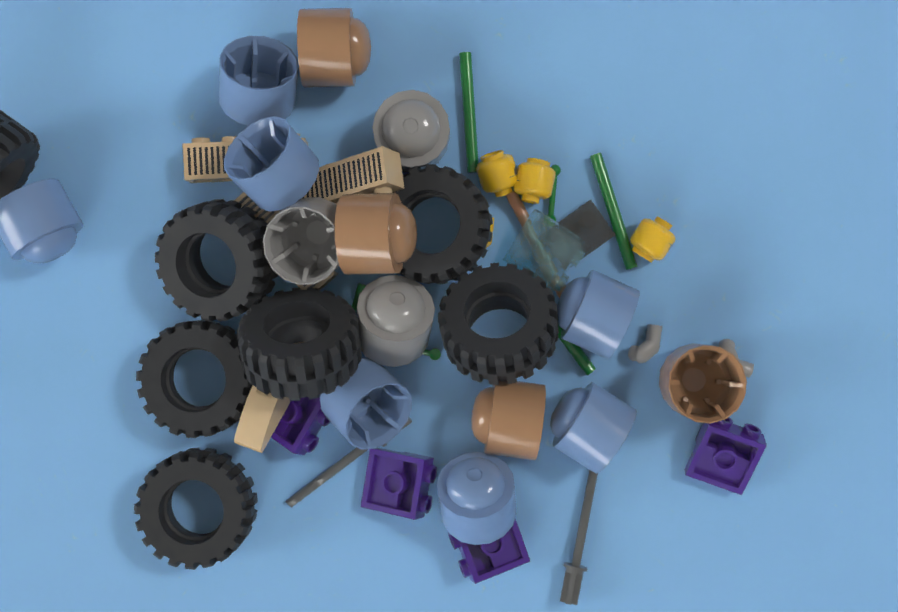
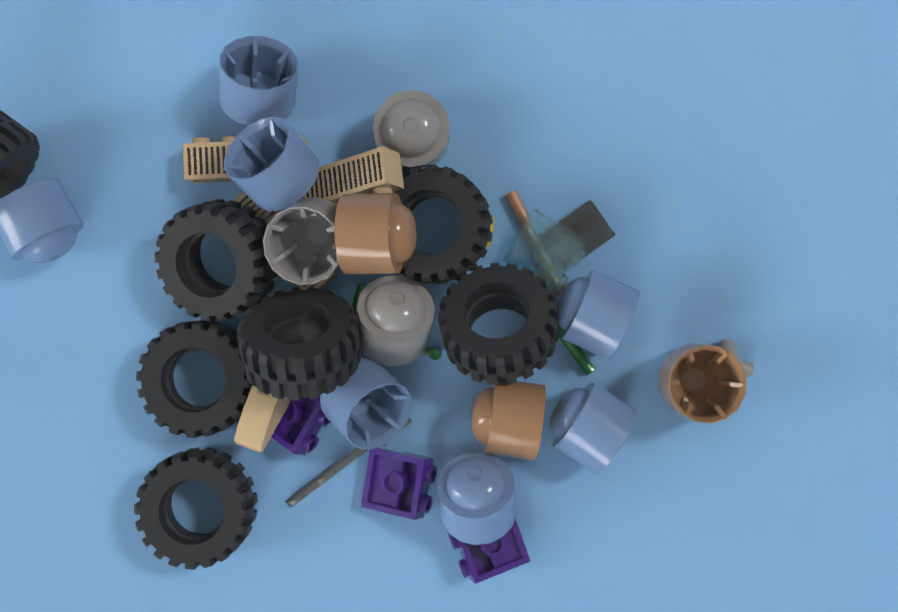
medium nougat piece [297,8,371,88] -> none
green bar [459,52,479,173] -> none
yellow head [476,150,517,197] -> none
yellow head [513,158,556,204] -> none
green hinge [544,165,561,227] -> none
dark grey piece [560,470,598,605] -> none
green bar [590,153,637,270] -> none
light grey arm [628,324,662,363] -> none
yellow head [630,216,676,263] -> none
dark purple plate [684,417,767,495] -> none

